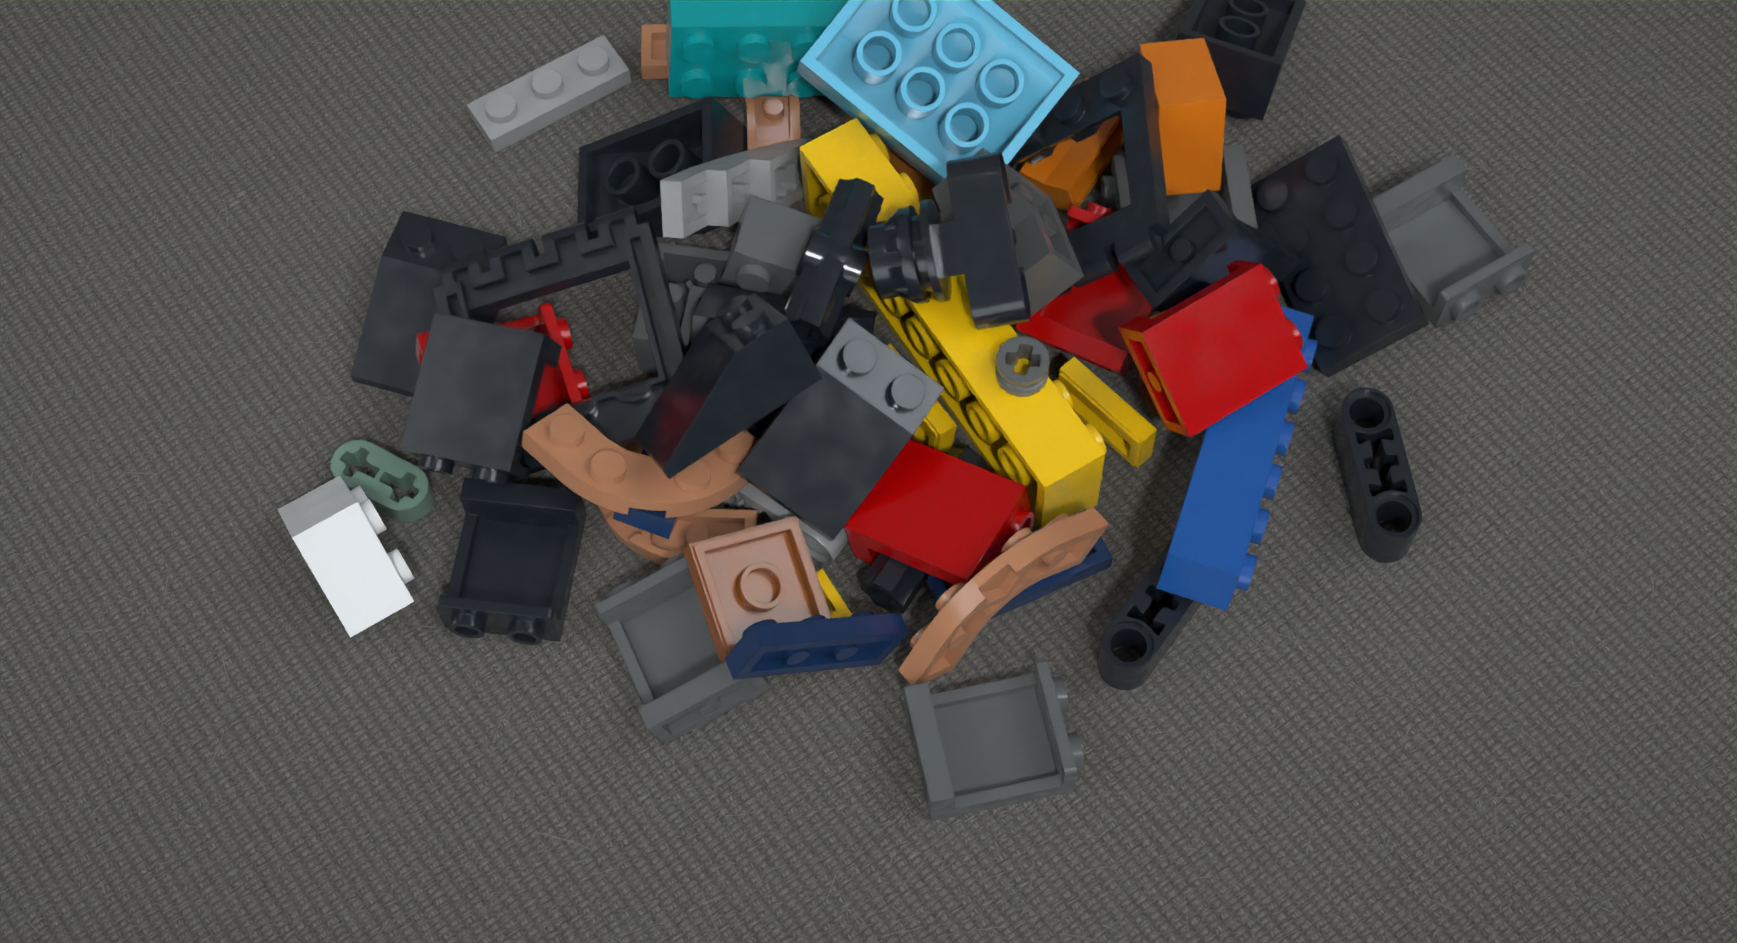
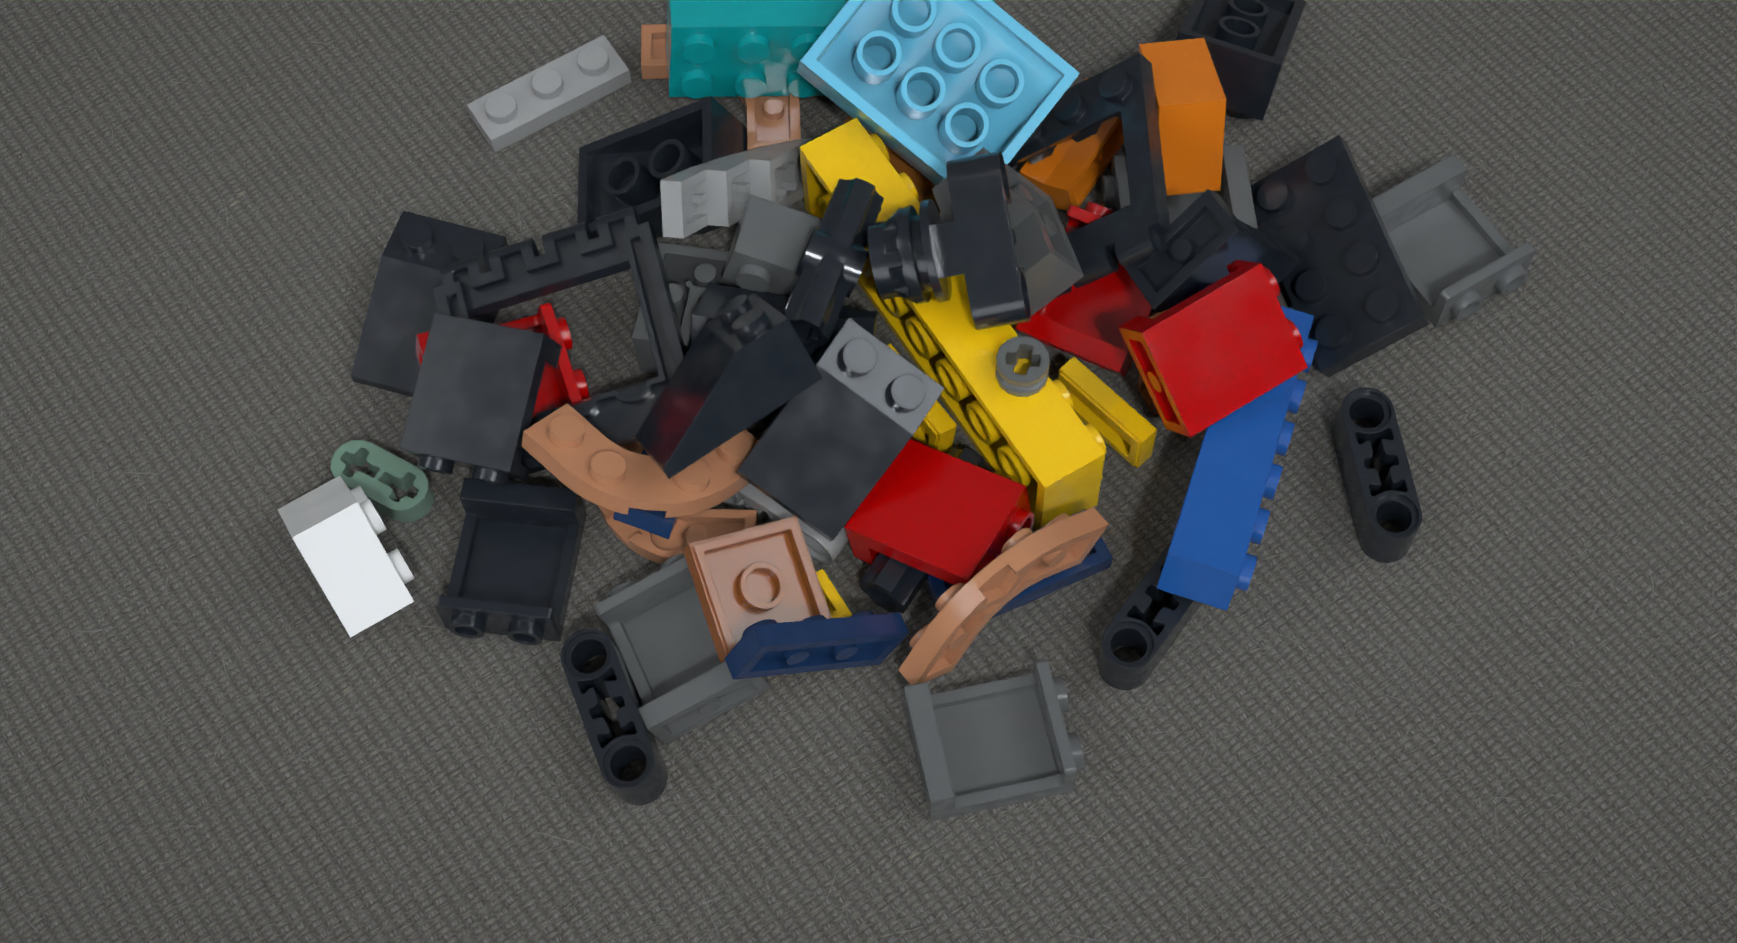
none -> black beam [561,629,668,805]

